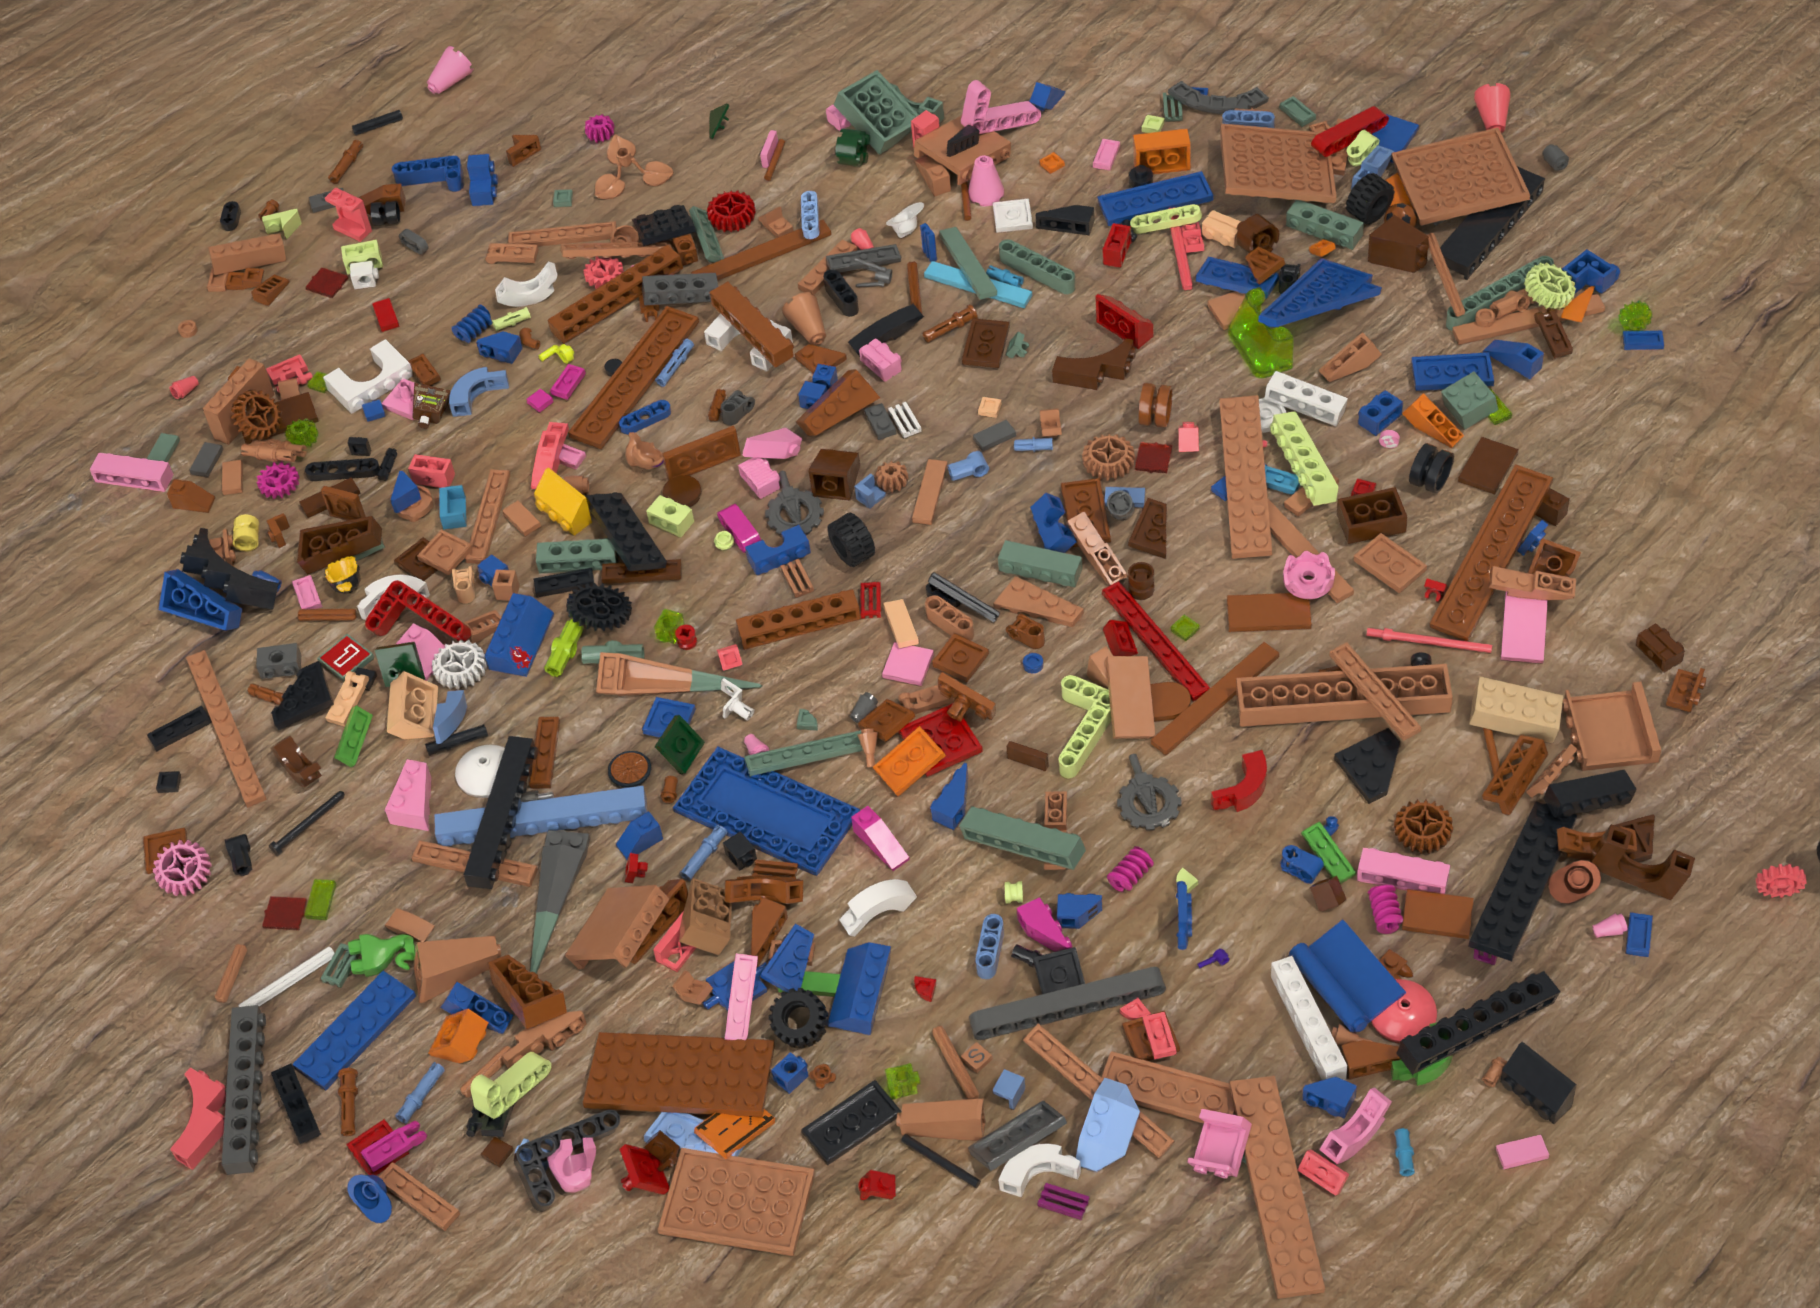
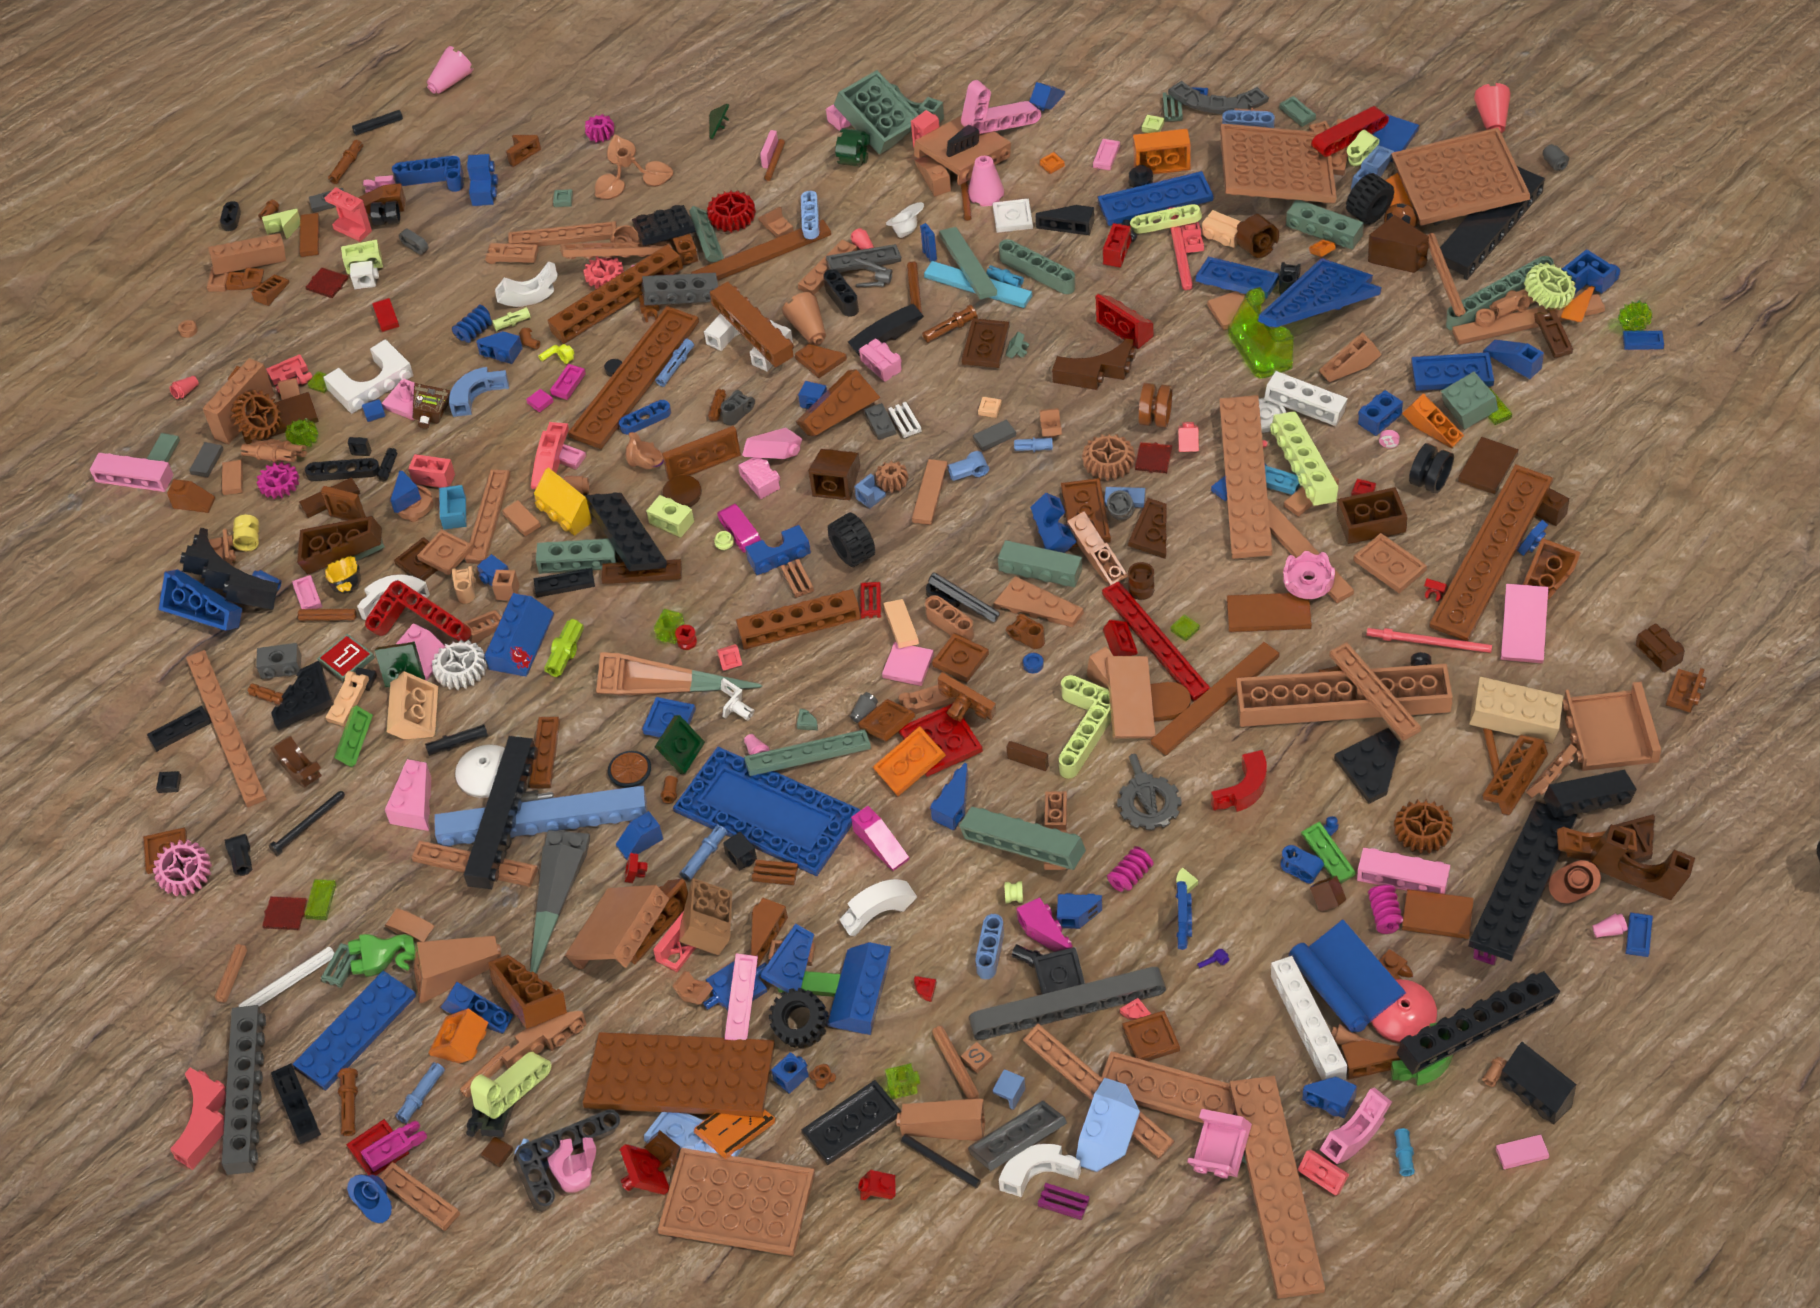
dark orange bracket [266,513,290,548] -> none
dark orange plate [408,354,441,386] -> none
medium blue slope [433,690,467,744] -> none
black gear [566,583,632,632] -> none
sand green piece [581,640,645,664] -> none
dark orange arch [725,876,803,904] -> none
dark grey bar [765,471,824,535] -> none
blue brick [812,364,838,390] -> none
nougat cone [857,728,878,768] -> none
coral plate [1143,1012,1176,1060] -> none
dark orange wing [1245,246,1285,284] -> none
nougat slope [1489,566,1576,600] -> none
coral gear [1755,864,1807,898] -> none
none -> dark orange tile [300,213,320,257]
none -> bright pink plate [363,176,395,193]

